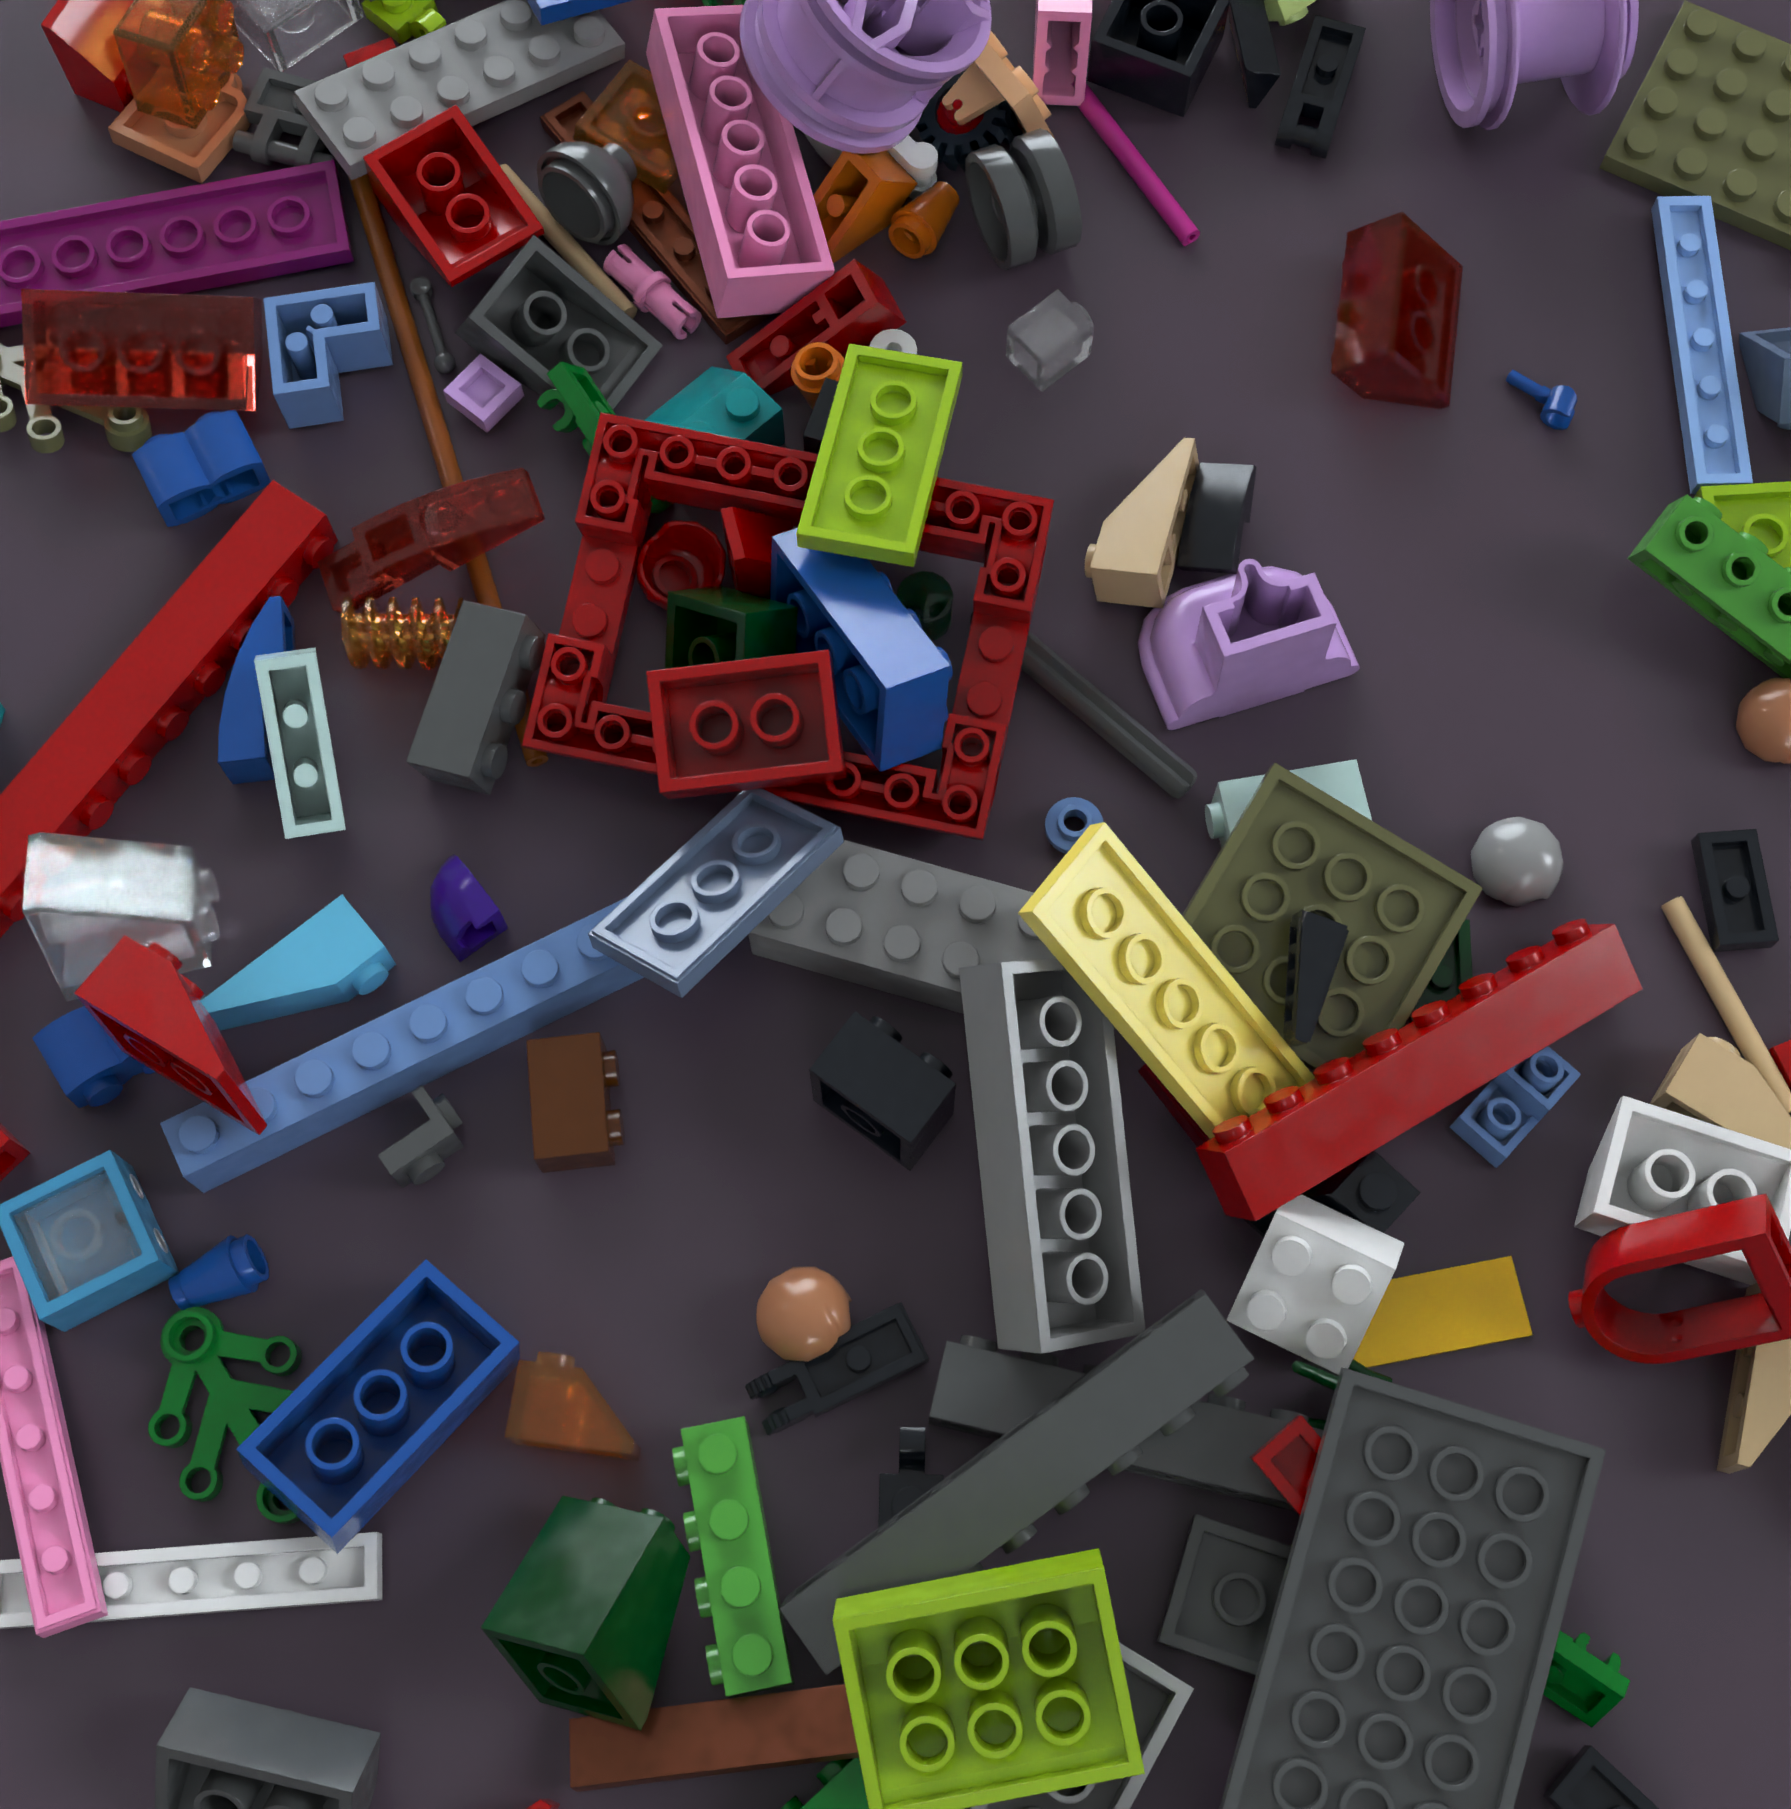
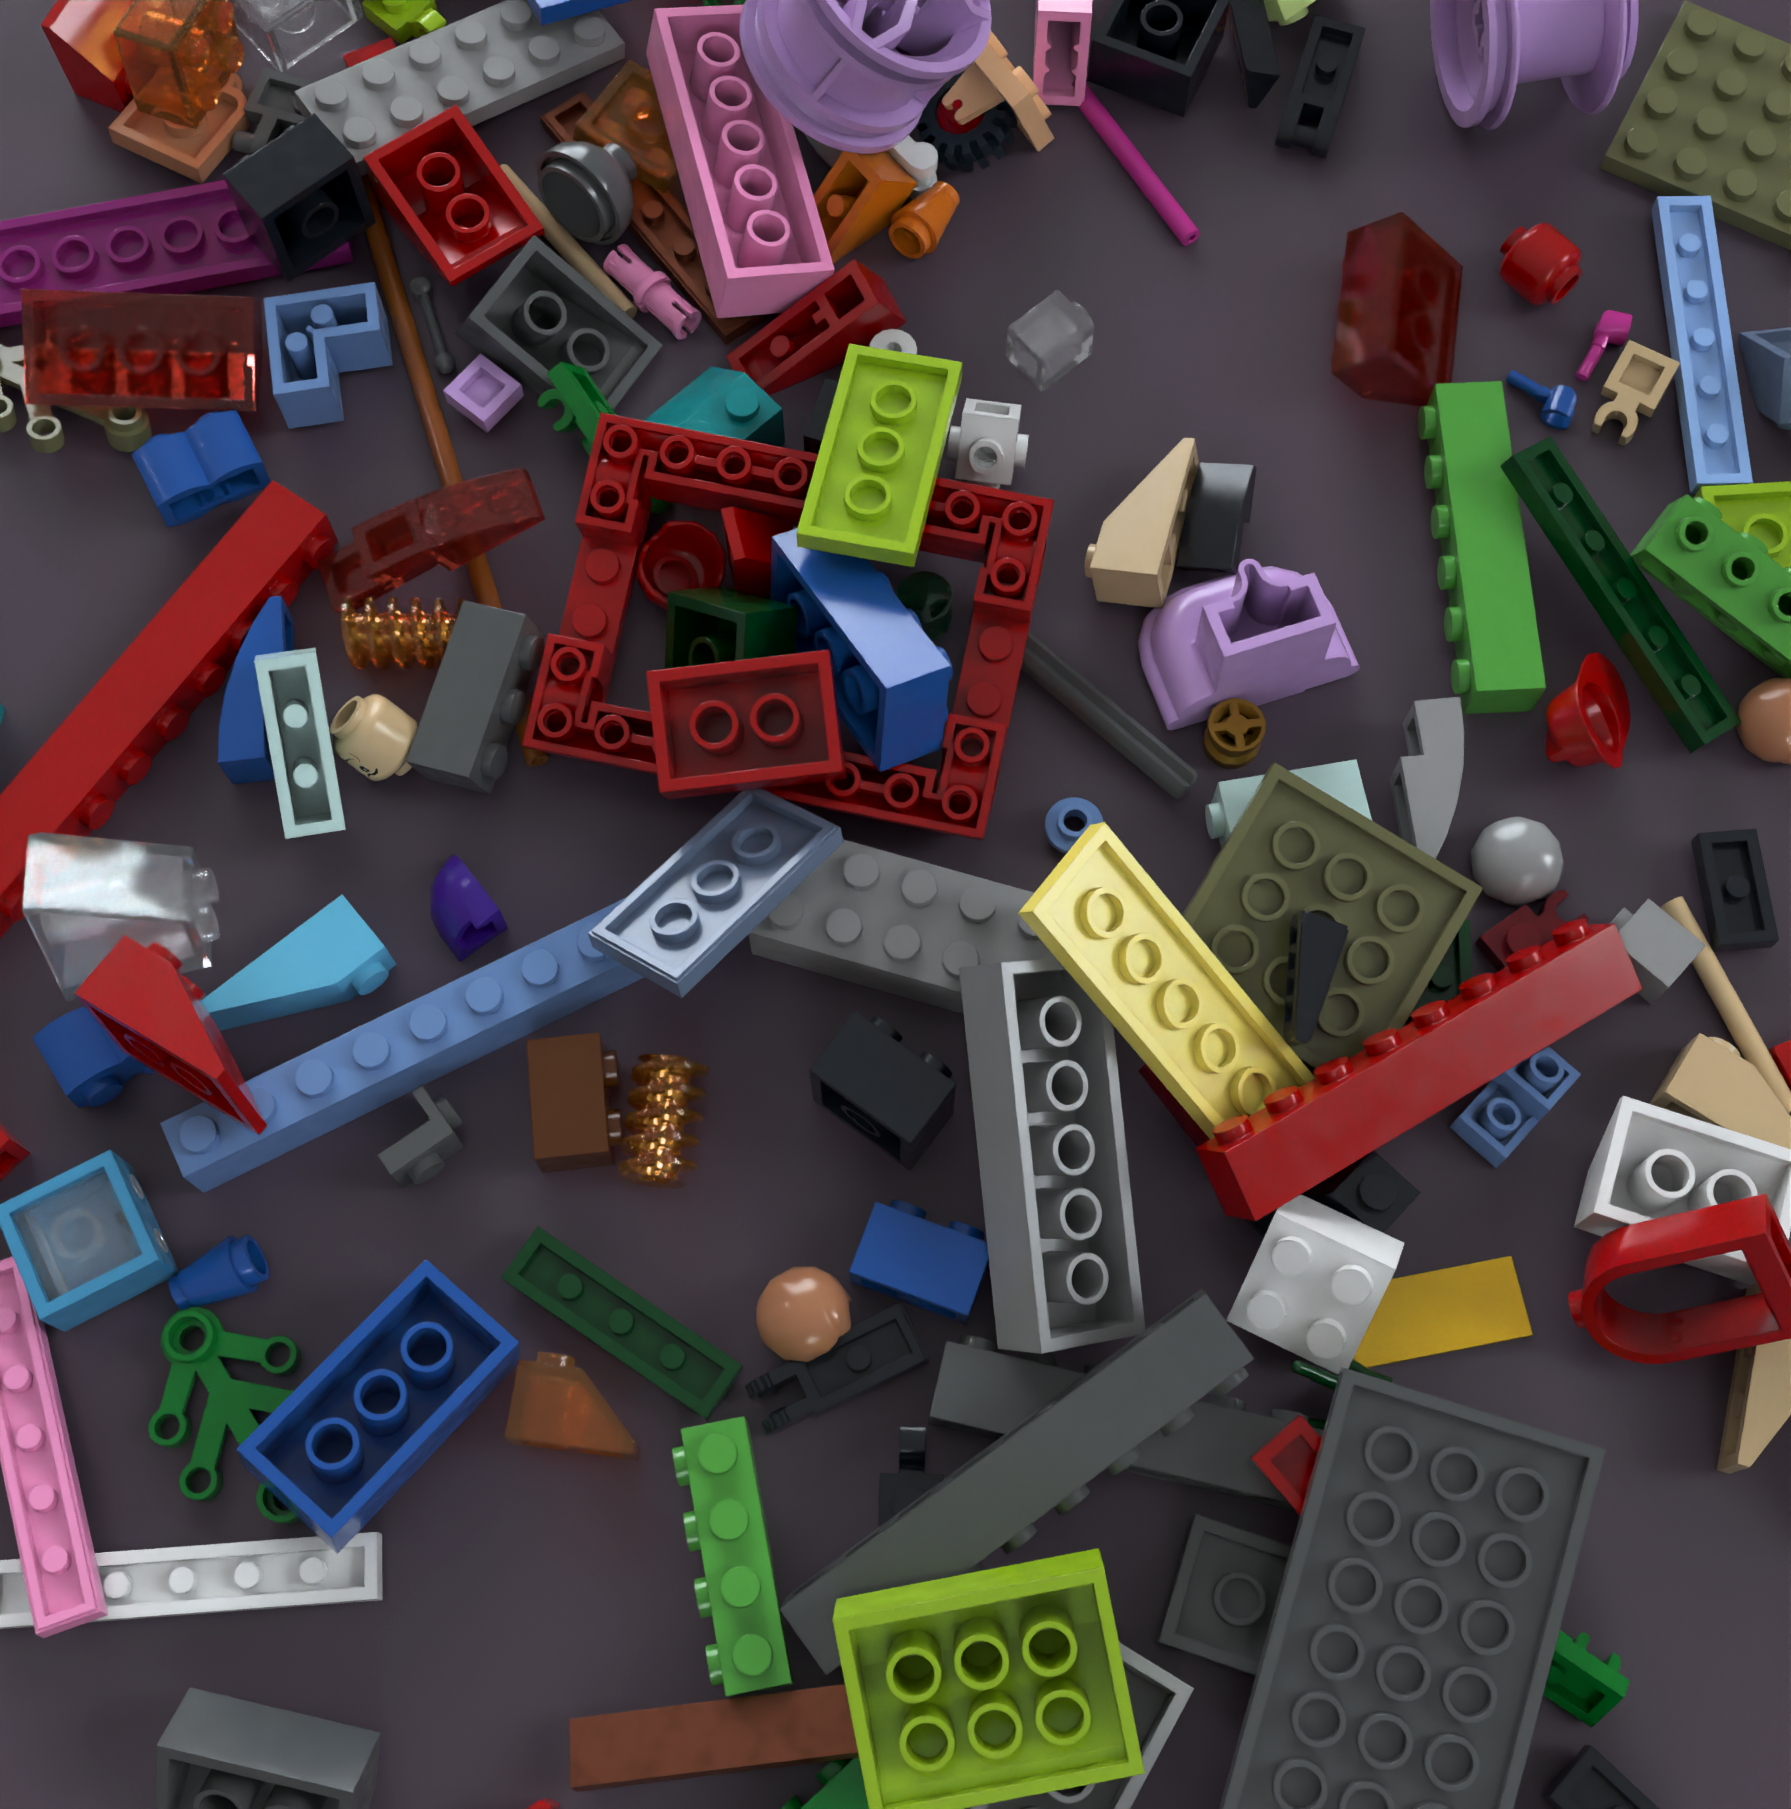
dark green slope [481,1496,691,1731] -> none
orange cone [791,342,844,411] -> none
dark grey wheel [965,128,1082,271] -> none
none -> black brick [223,113,376,282]
none -> tan head [330,694,418,781]
none -> dark green plate [501,1226,743,1421]
none -> clear orange piece [617,1054,710,1188]
none -> blue brick [849,1200,989,1325]
none -> white brick [947,398,1029,489]
none -> pearl gold wheel [1203,698,1266,769]
none -> light grey slope [1389,697,1464,859]
none -> bright green brick [1418,381,1546,714]
none -> dark red plate [1475,889,1589,971]
none -> red head [1499,222,1583,306]
none -> dark green plate [1500,436,1741,754]
none -> red piece [1545,652,1631,769]
none -> dark pink hand [1575,310,1632,381]
none -> tan plate [1592,340,1680,446]
none -> light grey brick [1609,898,1706,1004]

